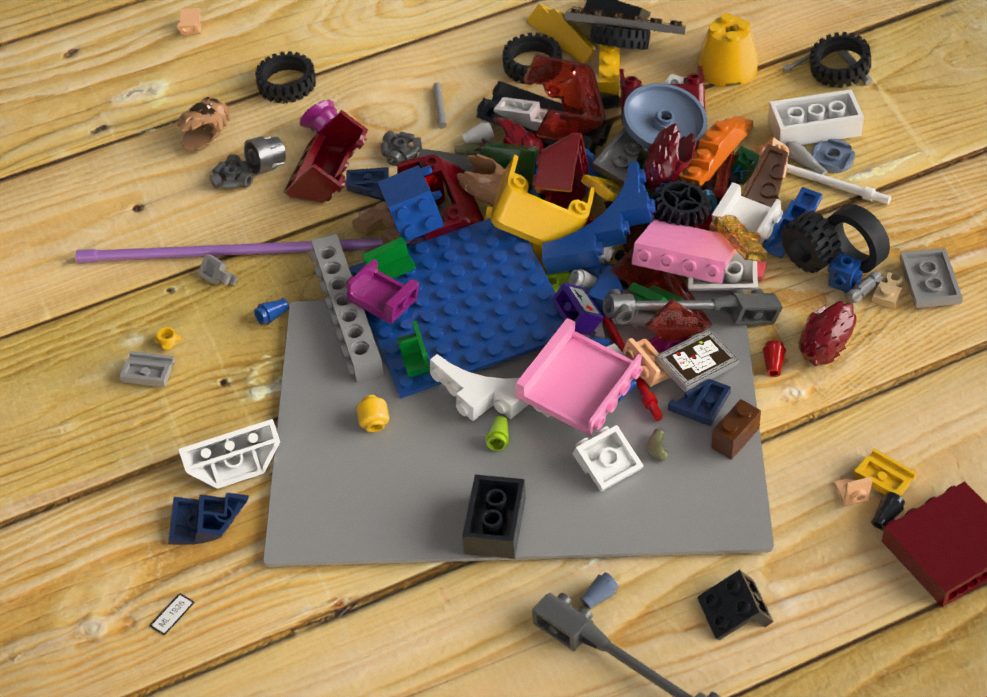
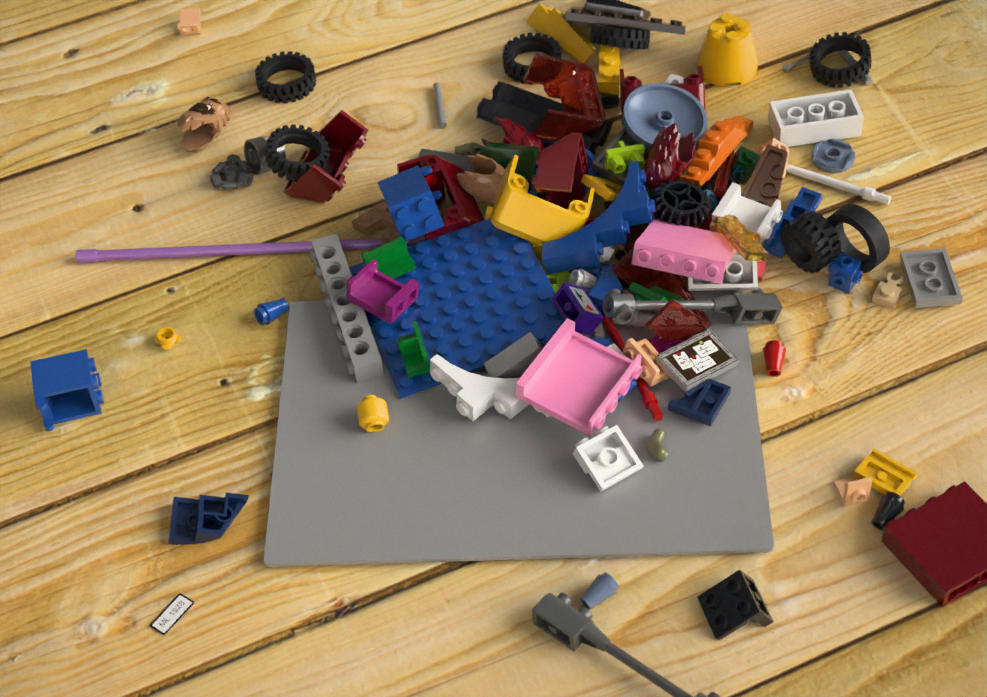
light grey plate [119,351,175,388] -> none
white wedge [179,419,280,489] -> none
light grey plate [197,254,238,286] -> none
magenta piece [300,100,338,132] -> none
dark blue wing [346,167,389,201] -> none
dark grey piece [380,131,422,166] -> none
white cone [462,122,494,144] -> none
black brick [462,474,526,559] -> none
lime cone [485,416,509,452] -> none
white slope [494,97,580,138] -> none
reddish brown brick [711,399,761,460] -> none
light grey piece [786,141,828,175] -> none
dark red head [798,301,856,366] -> none
light grey axle [846,271,883,303] -> none
none -> blue container [30,349,104,431]
none -> black tyre [265,124,330,181]
none -> light grey slope [484,332,544,379]
none -> light grey bar [586,3,643,17]
none -> lime hips [603,141,645,174]

